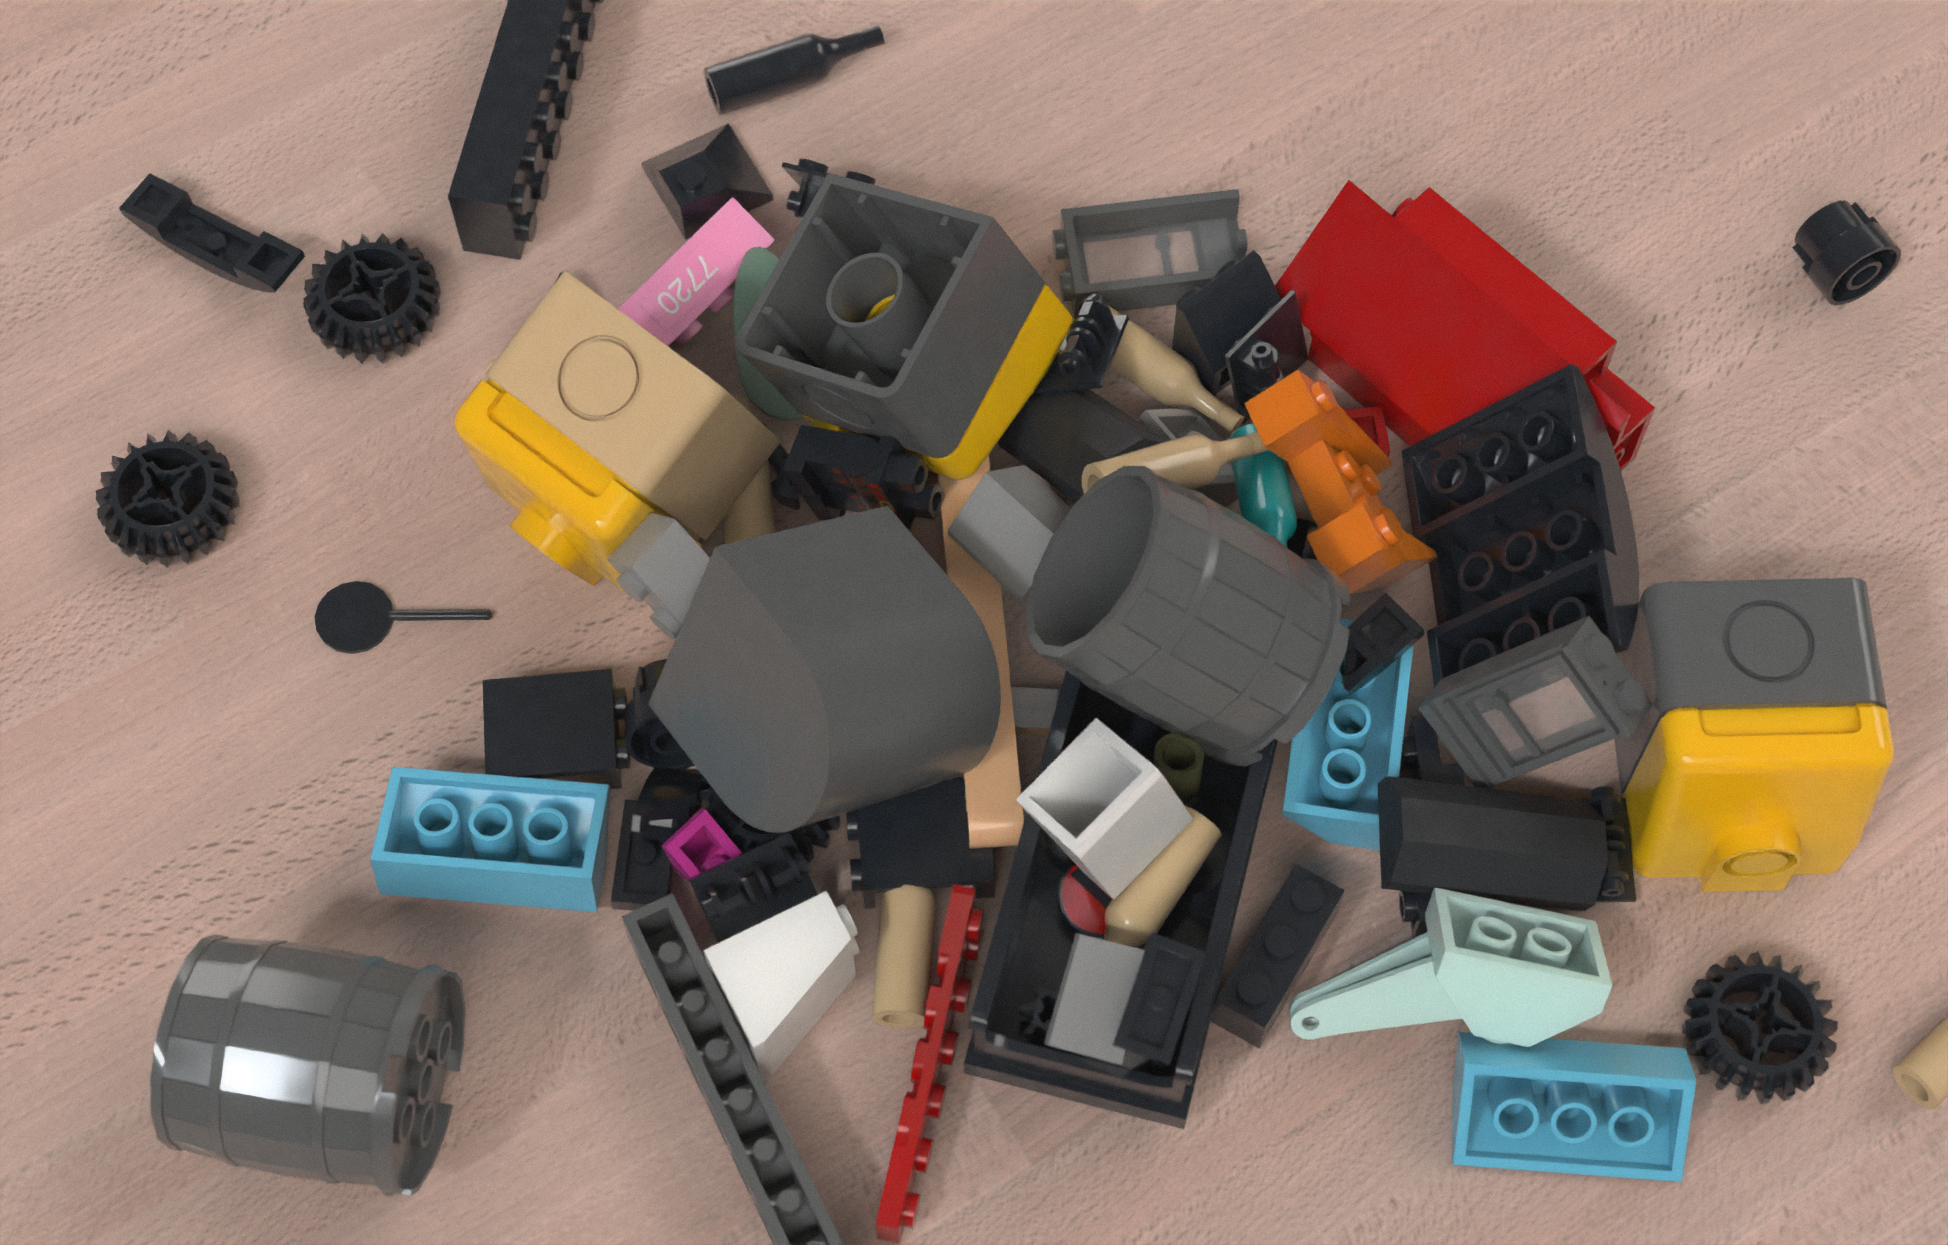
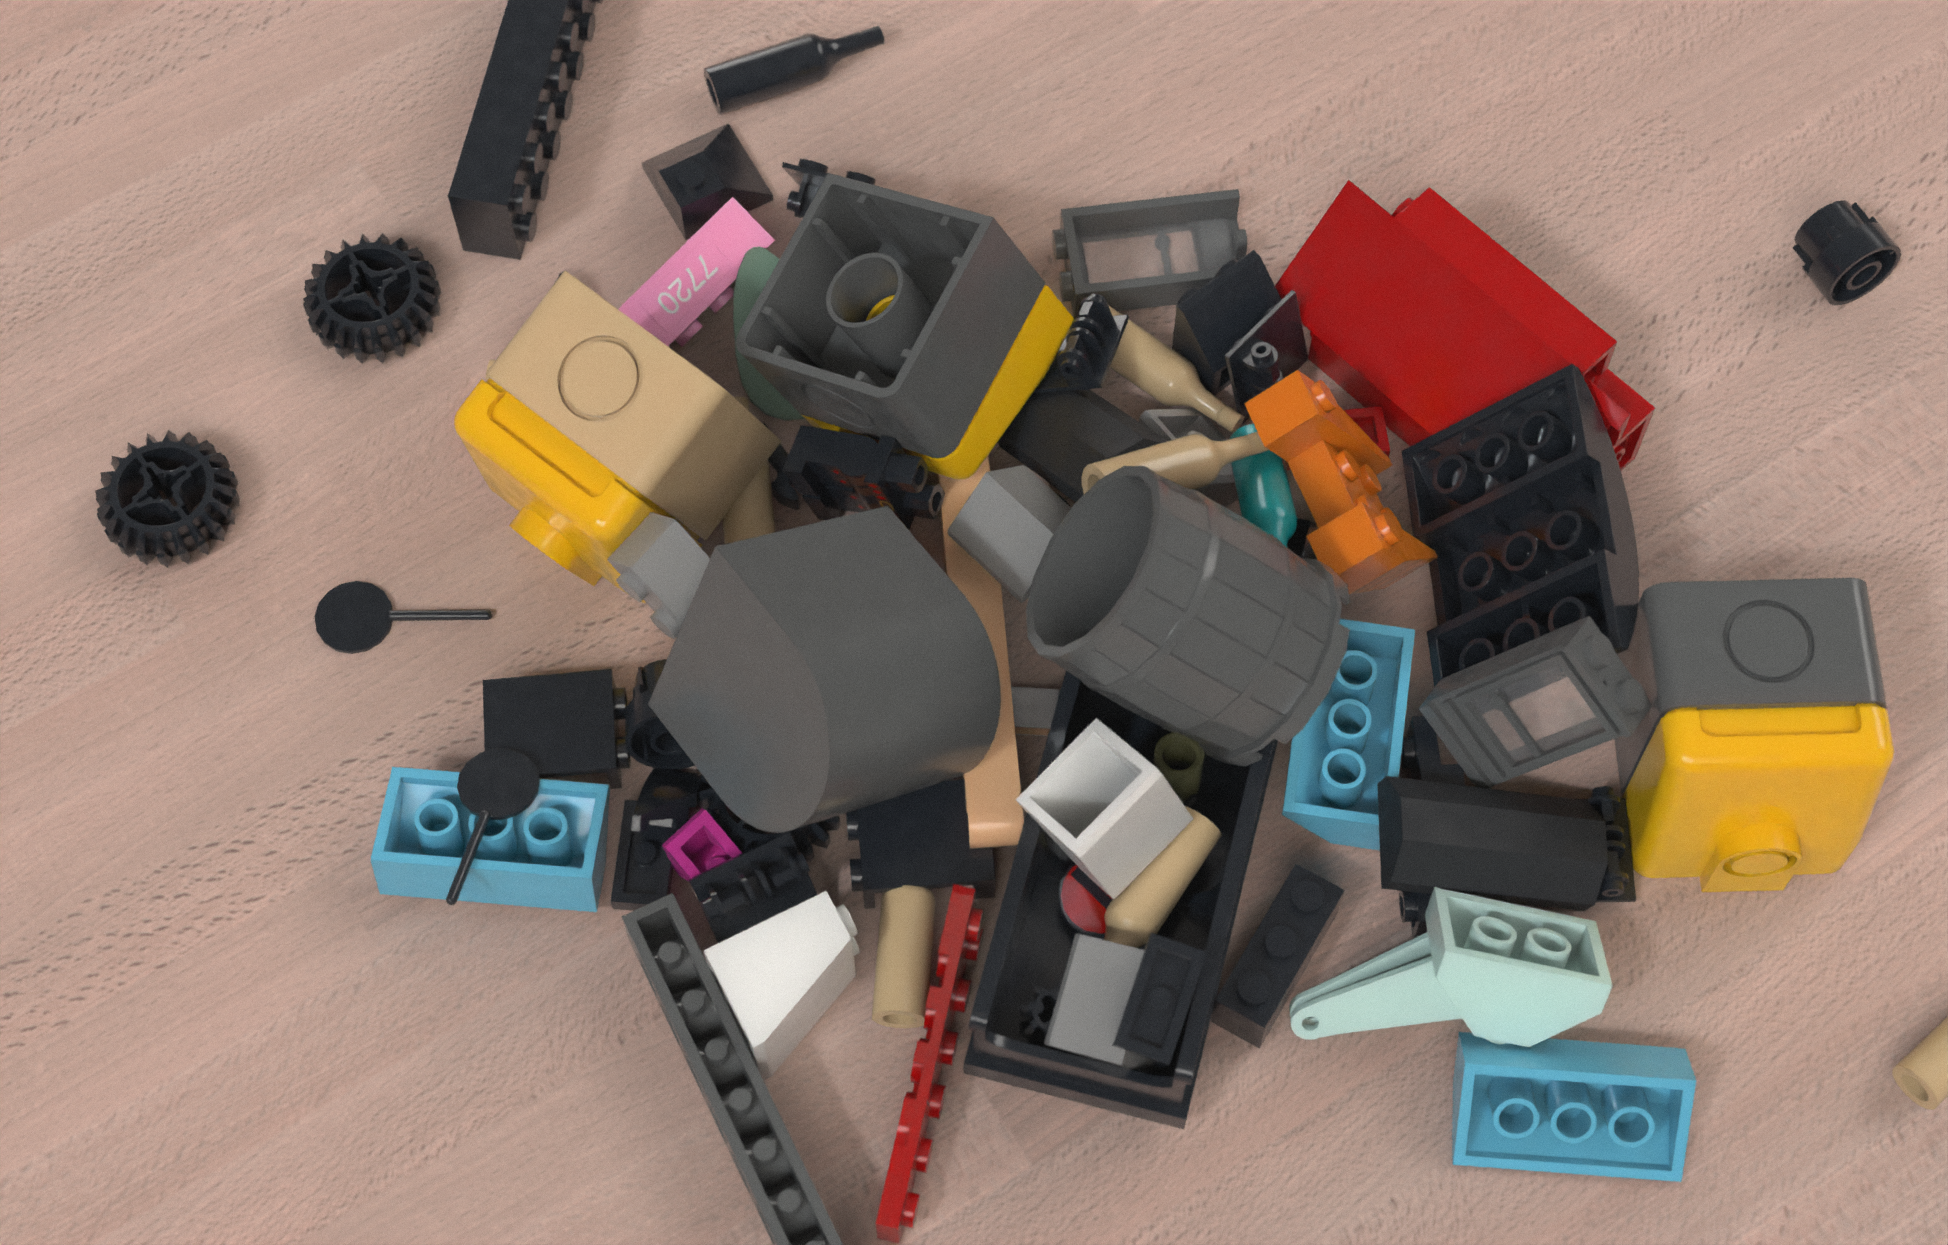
black slope [119,173,305,293] -> none
dark grey piece [150,934,466,1196] -> none
black slope [1343,592,1424,695] -> none
black gear [1682,951,1838,1105] -> none
none -> black piece [446,748,540,905]

